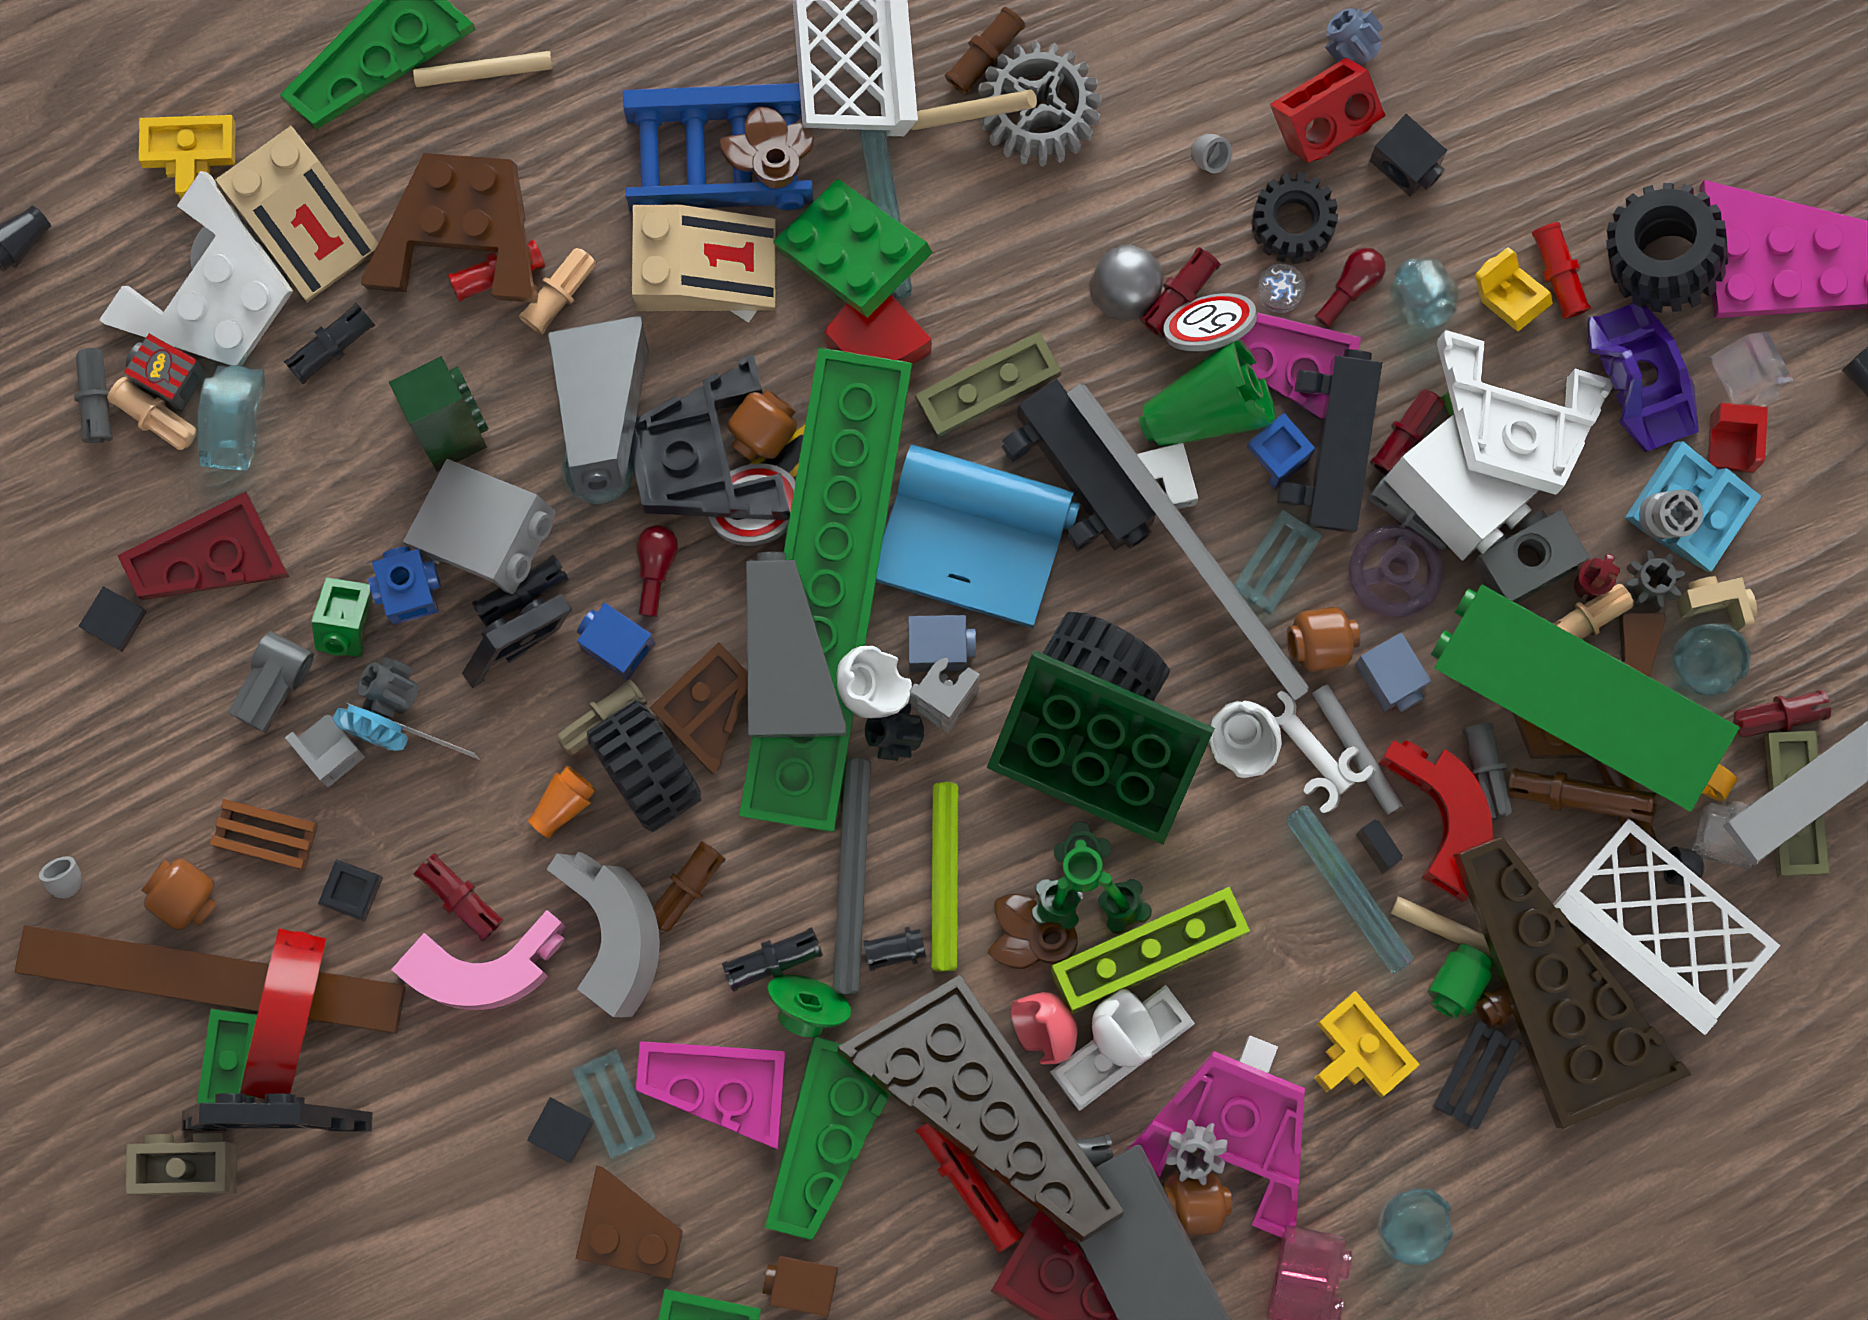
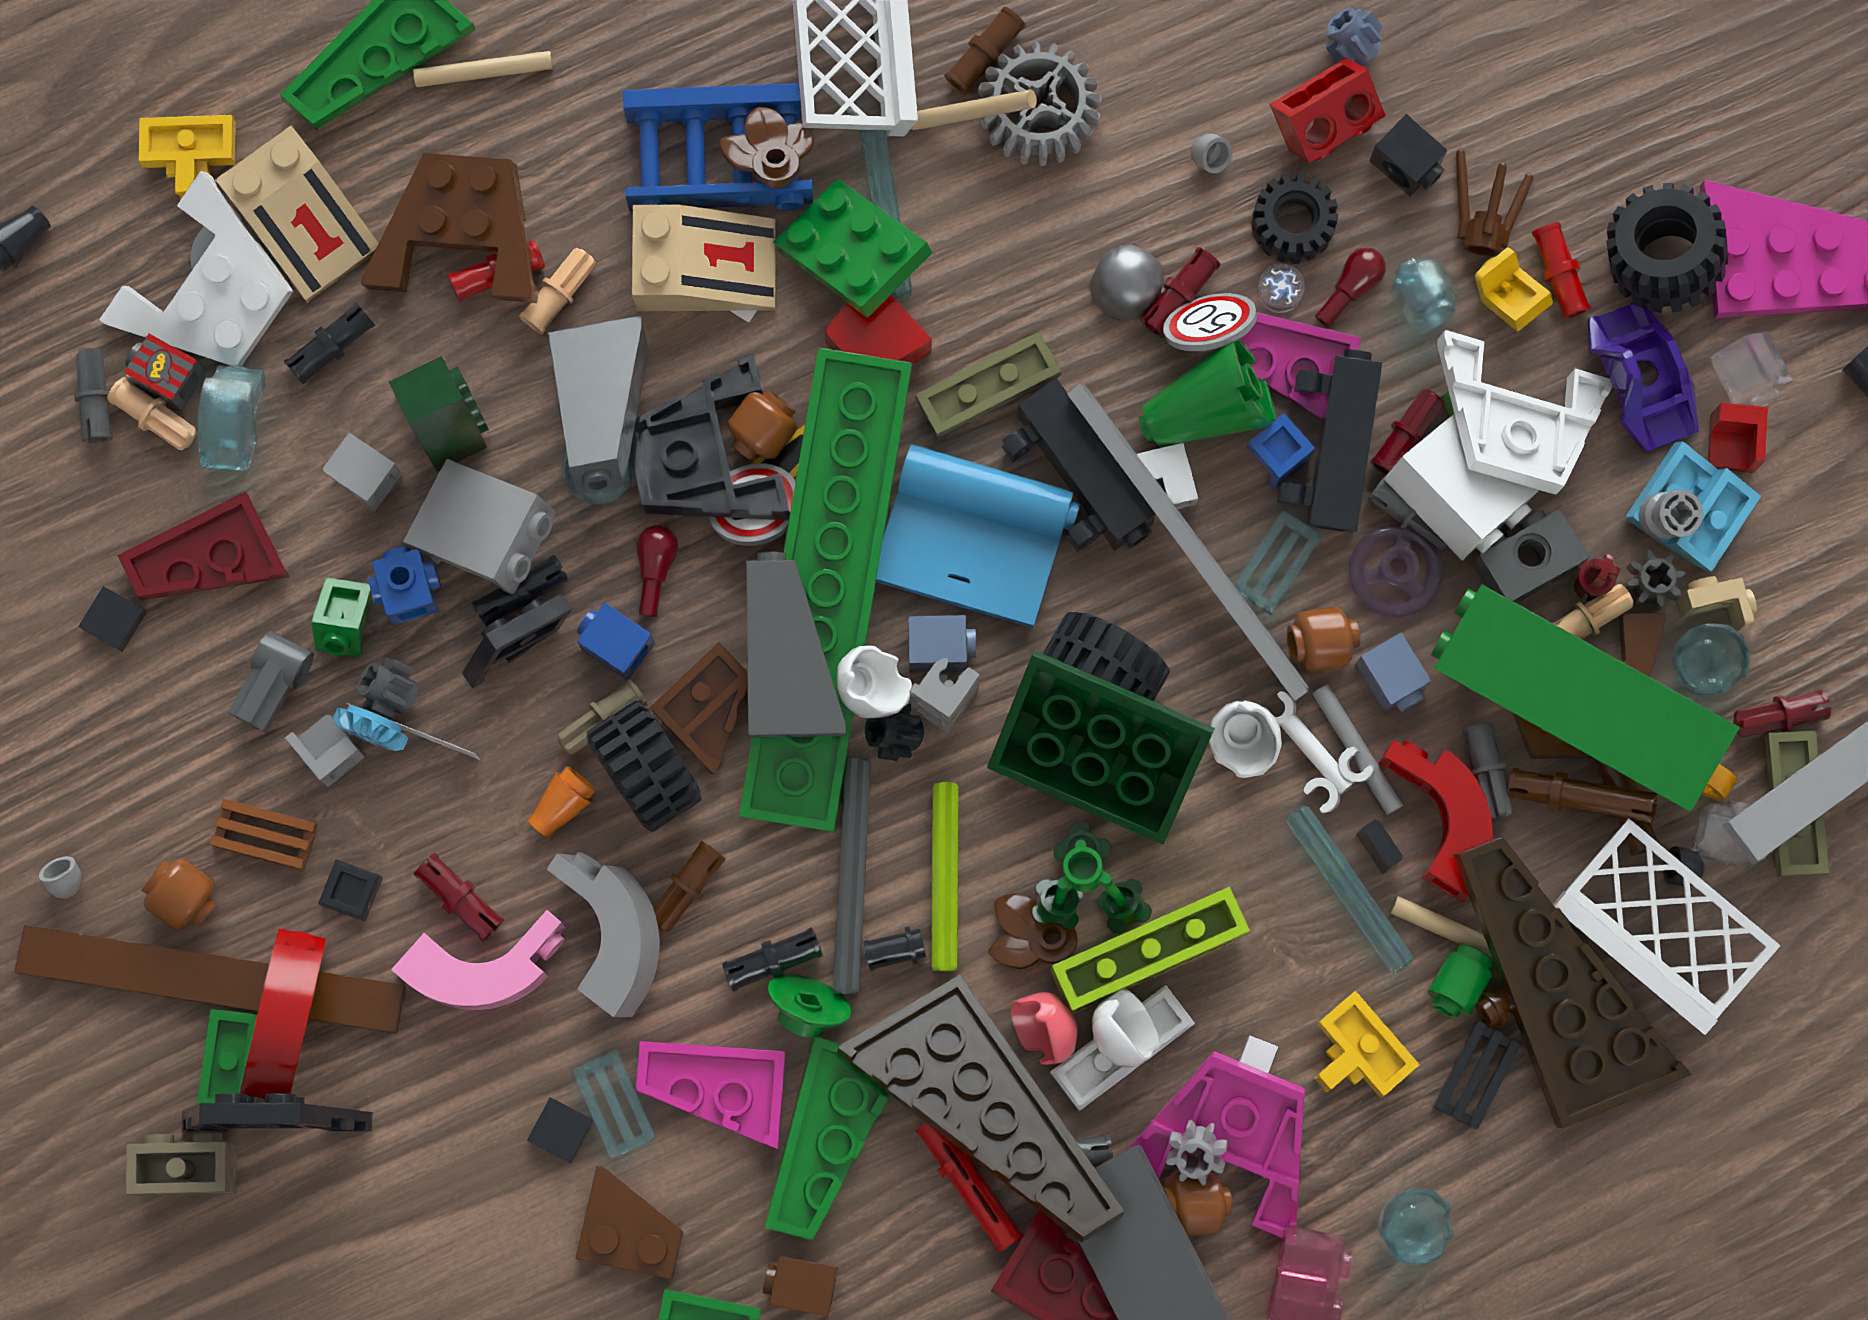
none -> light grey panel [323,433,402,512]
none -> reddish brown plant [1456,149,1533,256]

